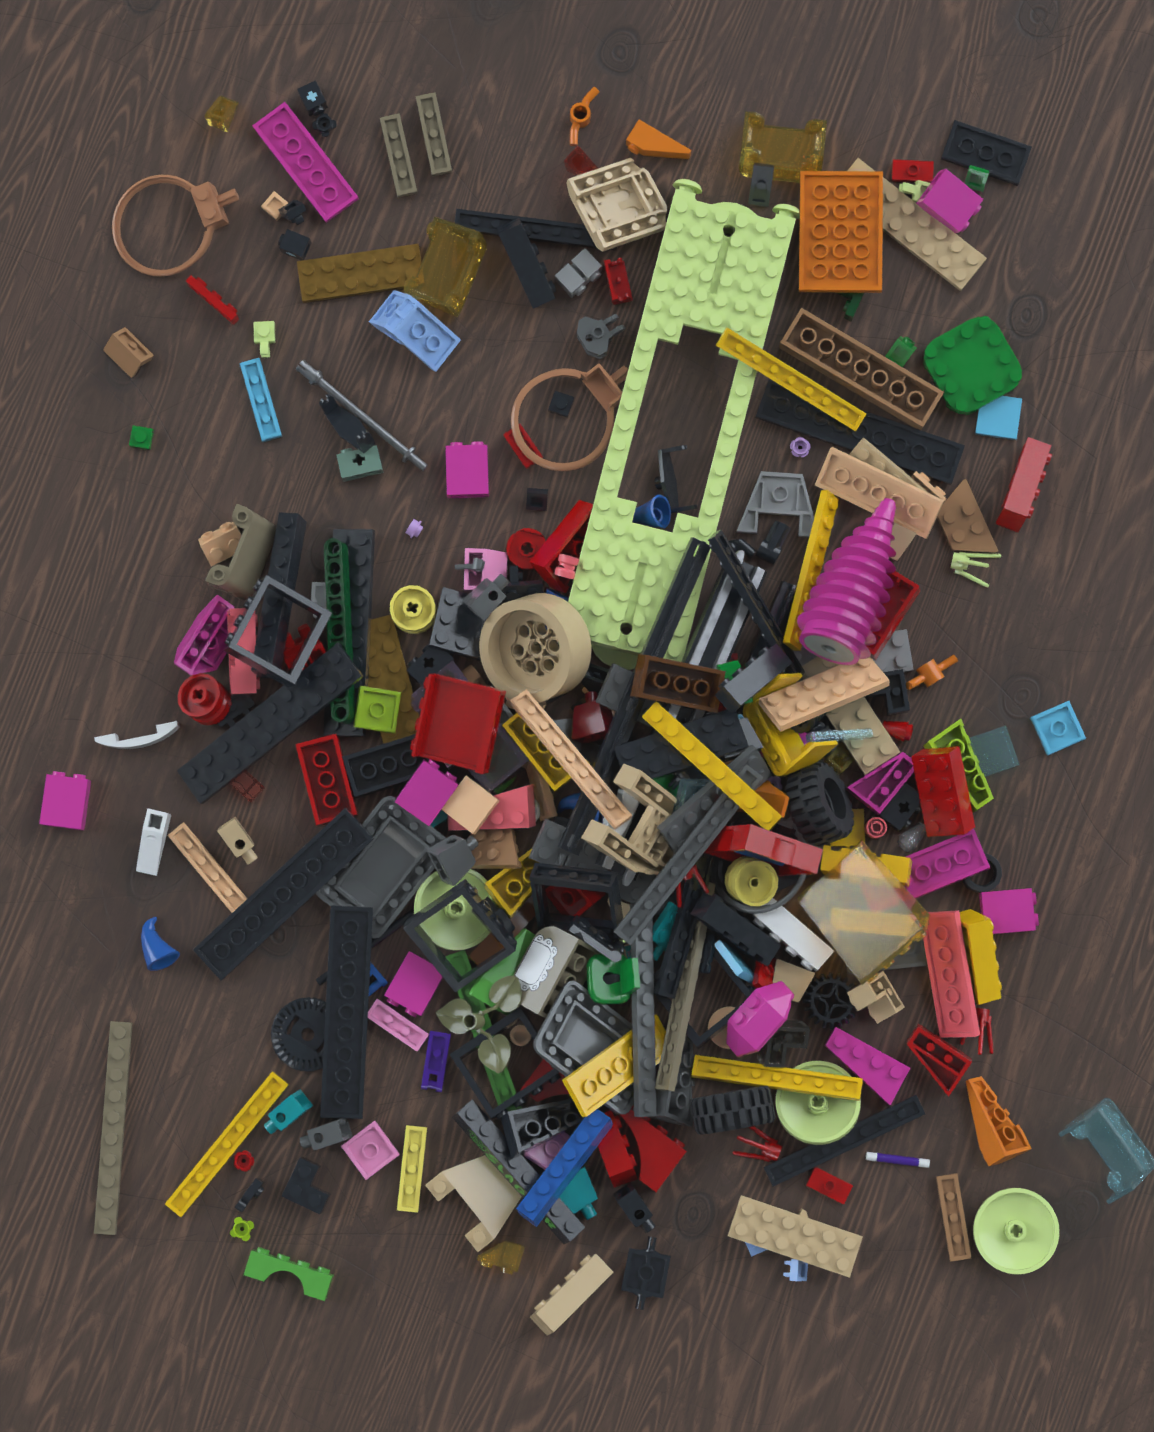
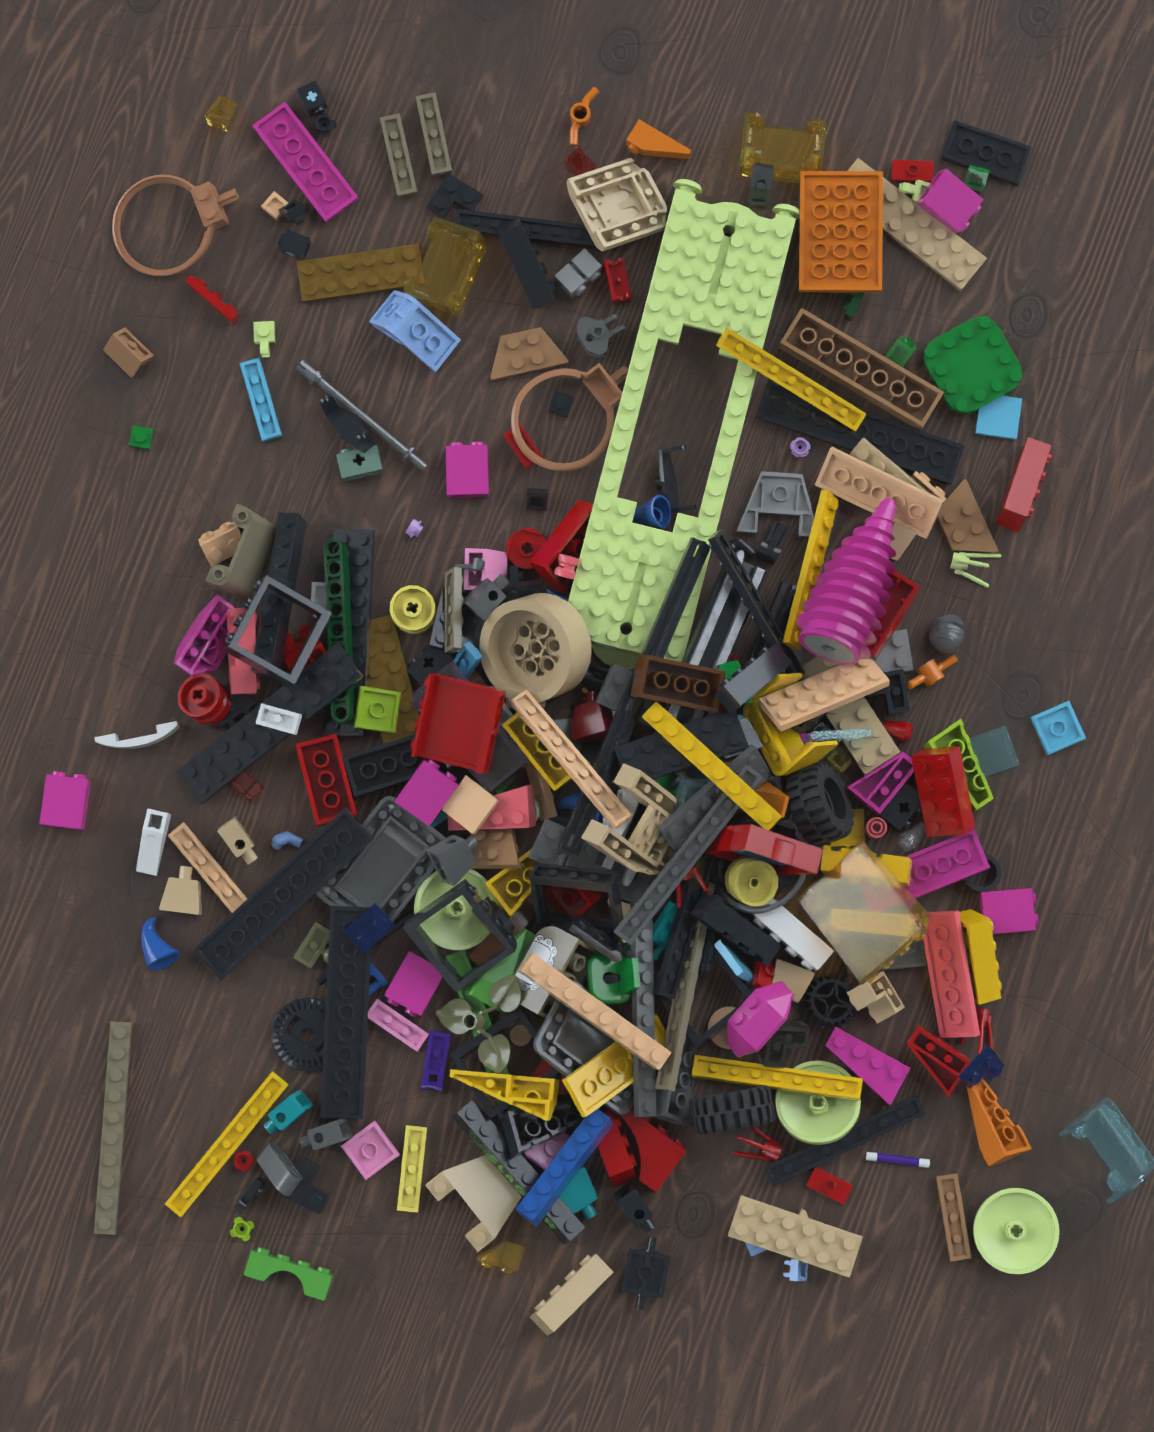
none -> tan torso [159,866,202,915]
none -> white plate [256,703,302,735]
none -> dark grey beam [257,1142,302,1196]
none -> medium blue arm [271,831,304,850]
none -> olive plate [293,922,329,968]
none -> clear blue plate [344,903,396,954]
none -> black plate [427,173,483,219]
none -> dark tan plate [445,567,464,654]
none -> dark azure plate [450,641,482,680]
none -> yellow wedge [450,1069,559,1121]
none -> medium nougat wing [490,327,569,381]
none -> light nougat brick [517,953,672,1070]
none -> dark grey hair [928,614,964,654]
none -> clear blue plate [958,1045,1005,1088]

